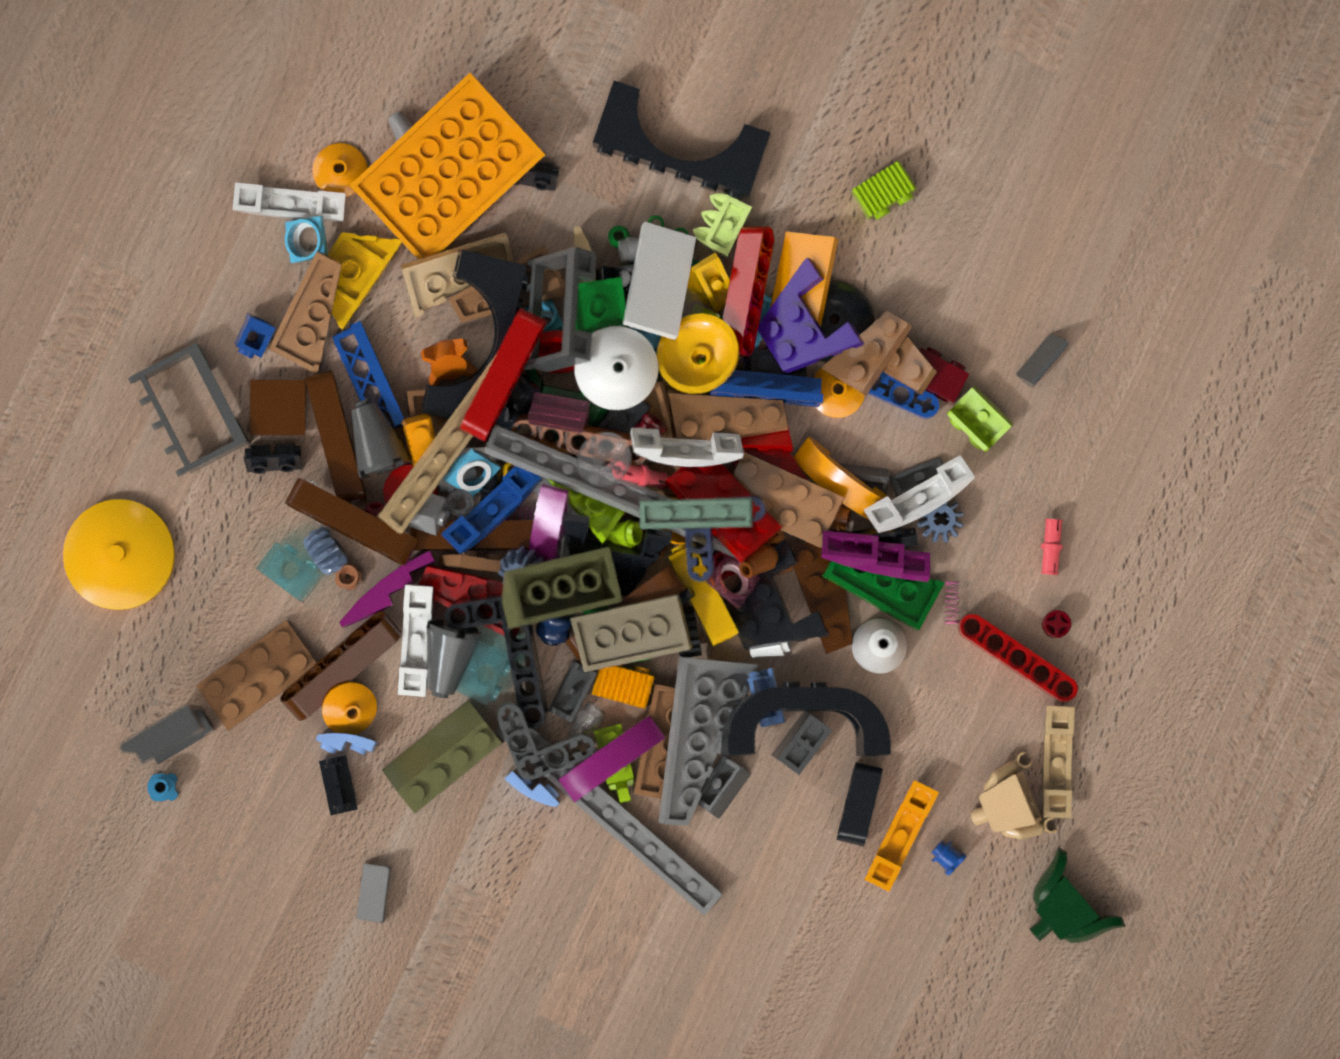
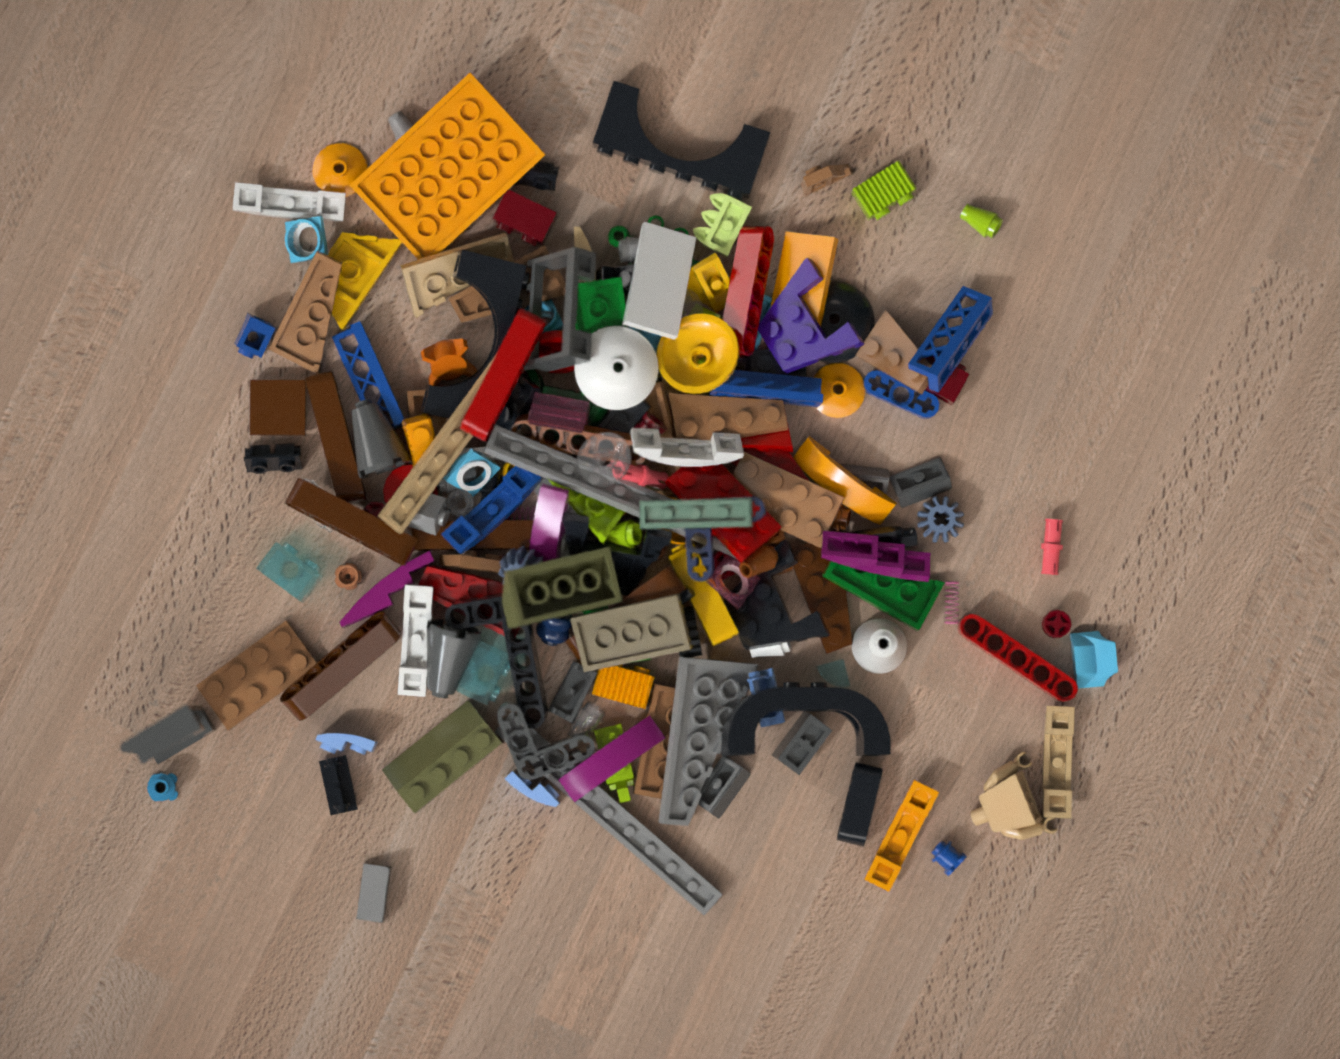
yellow dish [63,499,175,610] -> none
dark grey hinge [128,343,250,477] -> none
sand blue gear [304,527,347,575] -> none
light orange dish [322,682,377,735] -> none
medium nougat wing [821,311,912,396] -> none
white slope [864,455,975,533] -> none
lime bracket [947,385,1014,452] -> none
dark grey slope [1016,334,1069,388] -> none
dark green torso [1029,847,1126,943] -> none
none -> dark red brick [493,190,557,247]
none -> medium nougat wing [801,164,853,196]
none -> clear light blue tile [816,659,850,687]
none -> blue fence [908,286,993,393]
none -> lime cone [960,204,1003,239]
none -> medium azure slope [1070,631,1118,689]

